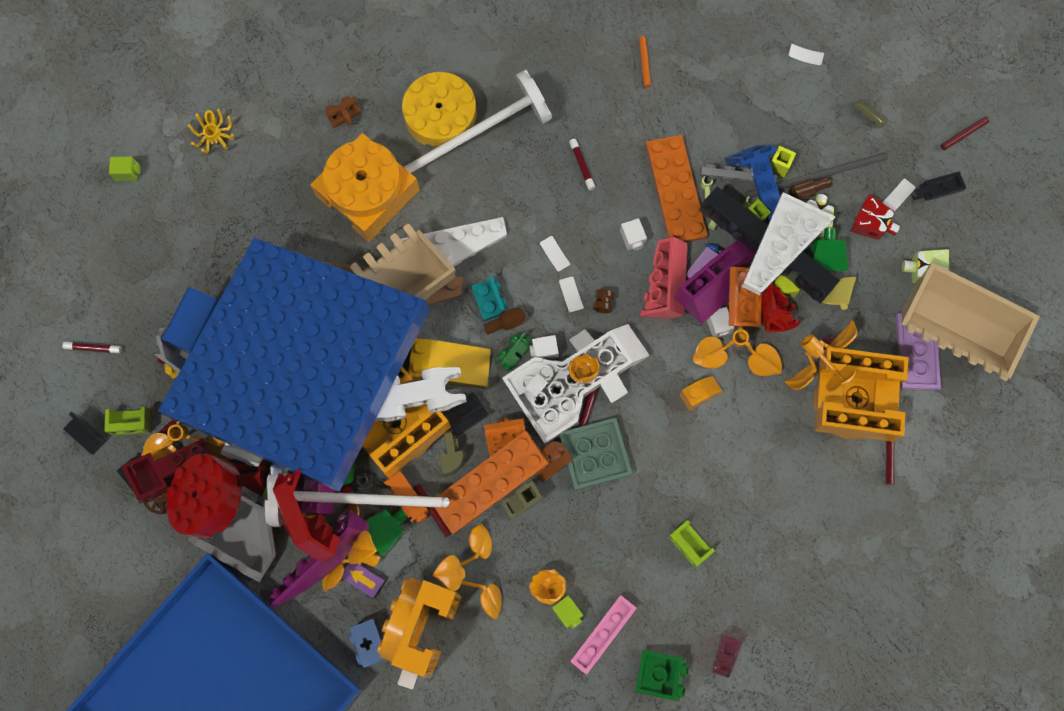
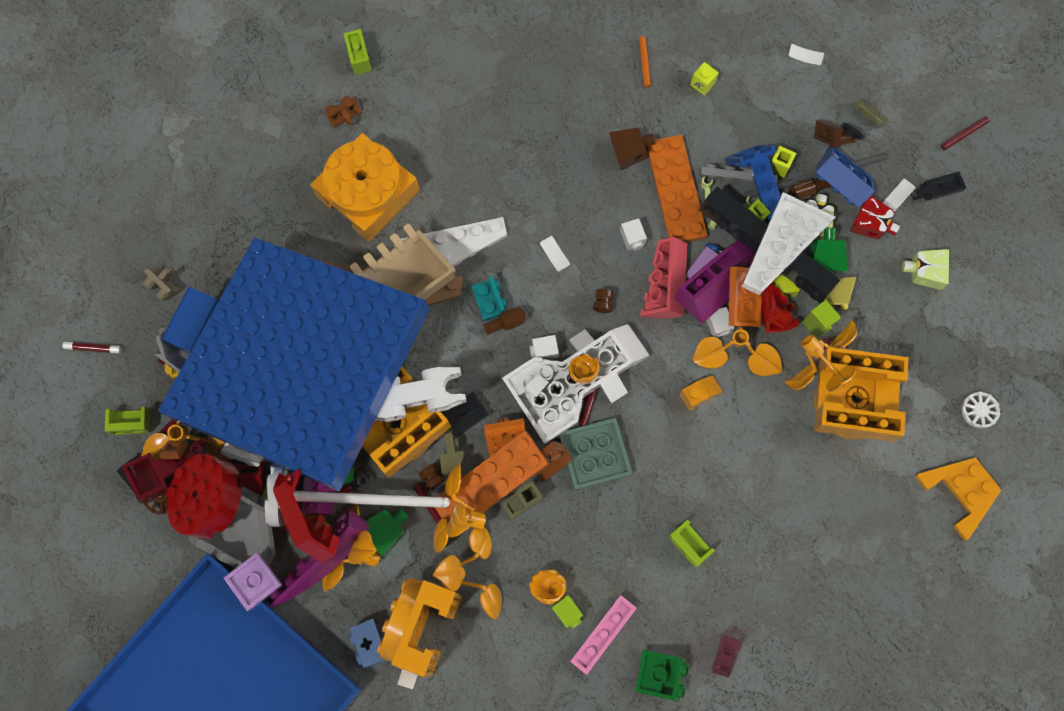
black panel [63,411,107,455] -> none
lime brick [109,156,140,182] -> none
yellow animal [188,109,235,155] -> none
medium lavender tile [342,563,385,598] -> none
orange window [384,471,429,524] -> none
yellow piece [402,72,477,147] -> none
white piece [404,70,552,173] -> none
yellow slope [408,338,491,387] -> none
green hinge [496,333,531,371] -> none
white sticker [559,276,584,312] -> none
dark red bar [569,139,595,190] -> none
dark red bar [886,441,894,485] -> none
lavender tile [896,313,941,390] -> none
tan piece [901,262,1040,381] -> none
none -> dark tan hips [143,267,181,300]
none -> dark orange tile [159,440,188,459]
none -> lavender tile [224,552,282,612]
none -> lime panel [343,29,372,75]
none -> reddish brown wheel [418,463,445,491]
none -> light orange plant [433,463,486,553]
none -> reddish brown torso [609,128,656,170]
none -> neon yellow brick [690,62,719,96]
none -> lime panel [802,300,841,339]
none -> reddish brown piece [814,120,864,147]
none -> blue slope [816,146,875,207]
none -> light orange wing [915,457,1001,541]
none -> white wheel [961,392,1000,429]

